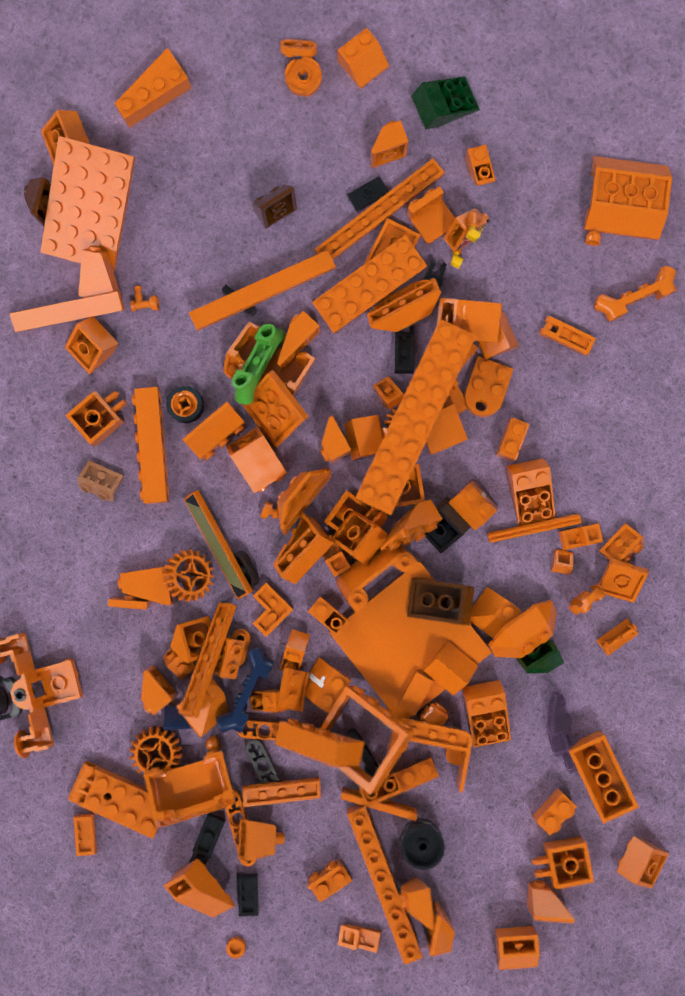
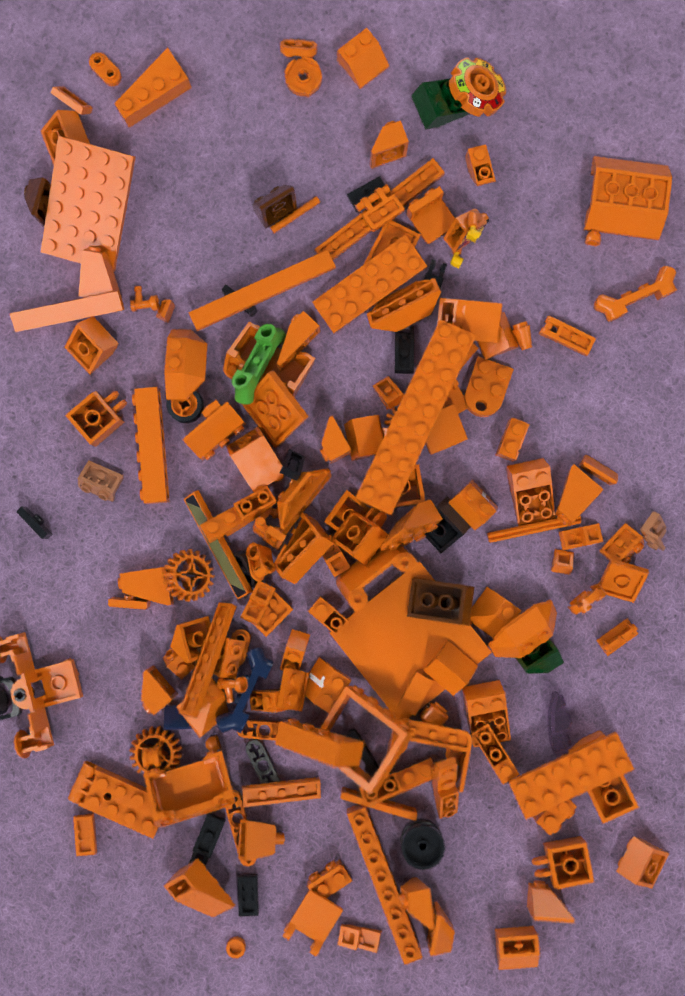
none -> black plate [17,506,53,539]
none -> orange tile [51,86,93,115]
none -> orange plate [89,52,122,86]
none -> orange wheel [142,746,162,768]
none -> orange slope [156,299,175,322]
none -> orange wedge [164,329,208,401]
none -> orange slope [200,486,277,544]
none -> orange plate [201,400,221,419]
none -> orange piece [217,677,248,703]
none -> orange slope [240,581,276,626]
none -> orange piece [246,542,275,582]
none -> orange plate [253,517,286,550]
none -> orange bar [270,196,320,234]
none -> black plate [279,449,306,481]
none -> orange flag [282,889,343,957]
none -> orange plate [355,184,405,232]
none -> orange slope [432,757,459,819]
none -> orange piece [449,57,506,117]
none -> orange slope [471,723,520,784]
none -> orange plate [508,732,635,819]
none -> orange cone [512,321,532,351]
none -> orange slope [555,464,604,527]
none -> orange slope [579,455,618,485]
none -> nougat bracket [640,511,667,551]

